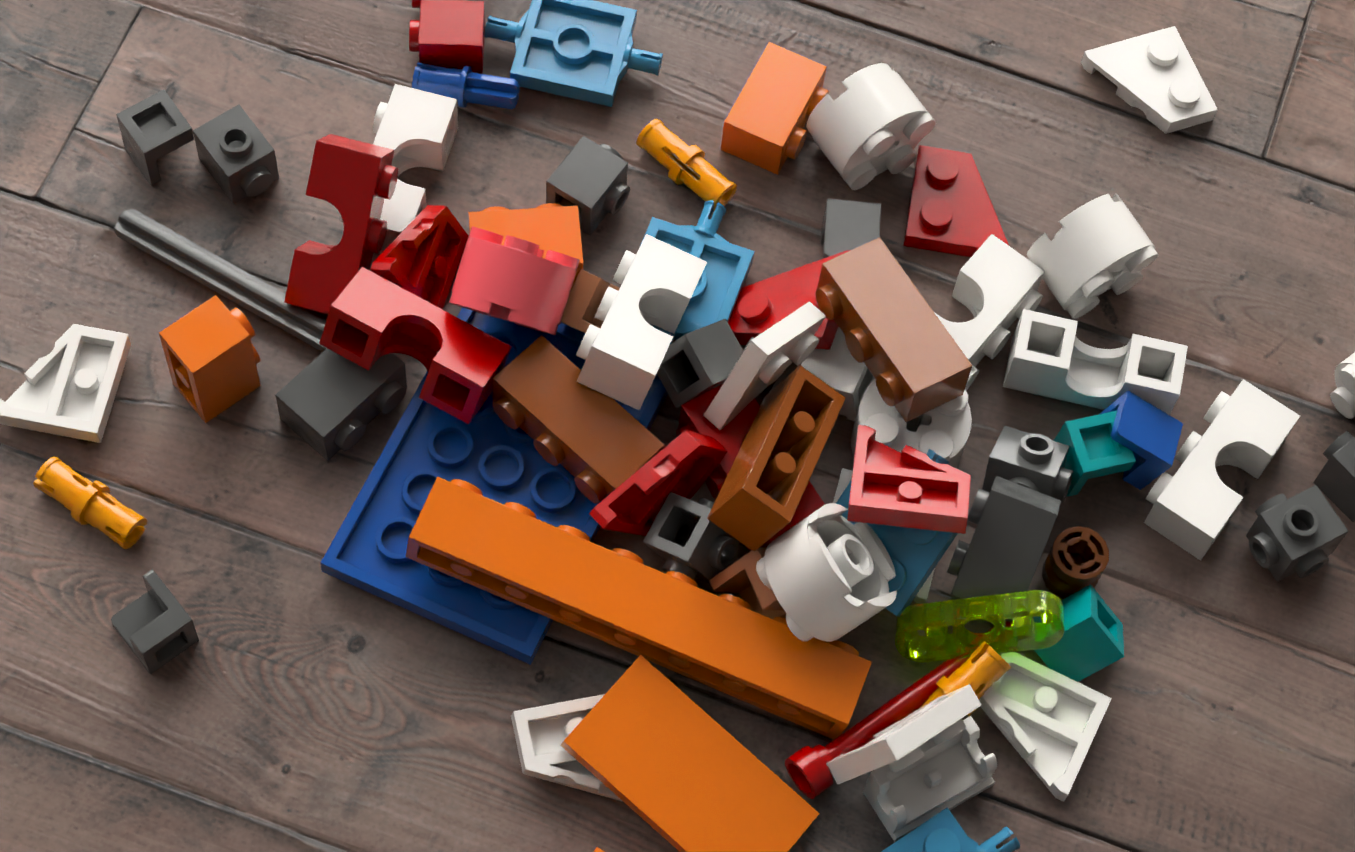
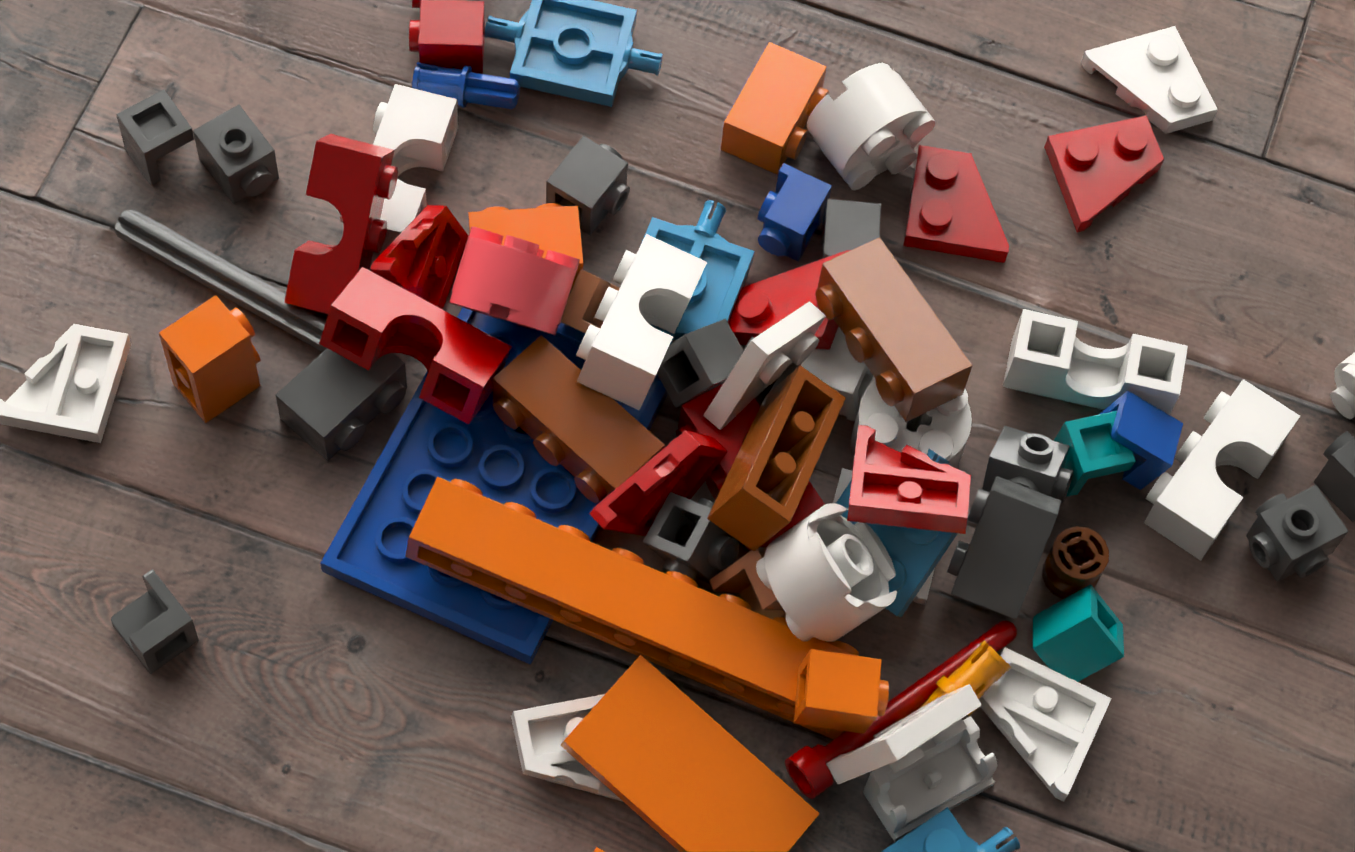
light orange pin [33,456,148,549] -> none
light orange pin [636,119,737,211] -> none
clear neon green beam [895,590,1064,662] -> none
white arch [934,234,1045,391] -> none
white brick [1027,194,1158,319] -> none
none -> brick [757,163,832,262]
none -> orange brick [794,649,889,734]
none -> wing [1044,115,1164,232]

